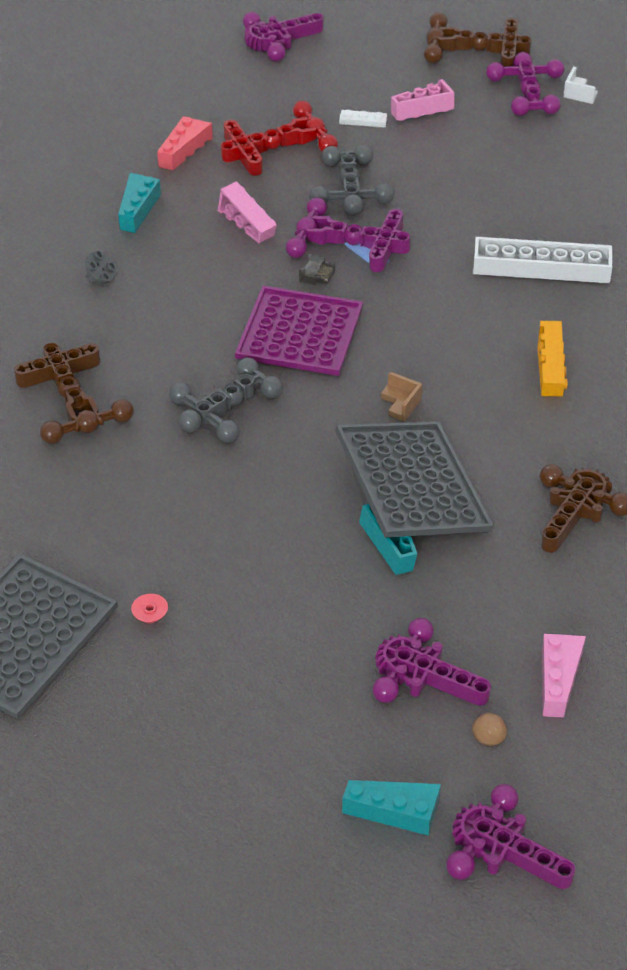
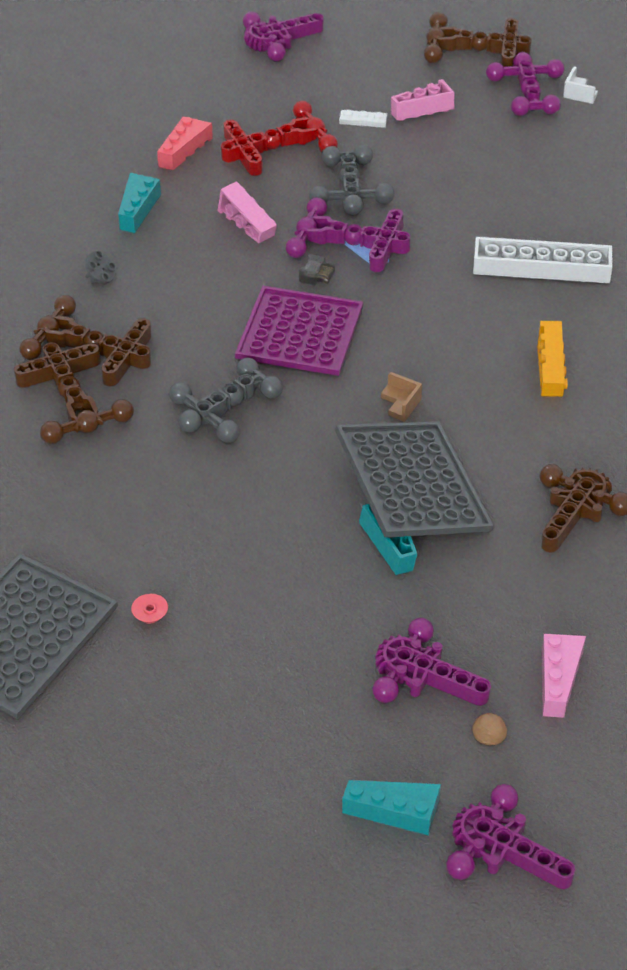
none -> reddish brown piece [19,295,151,386]

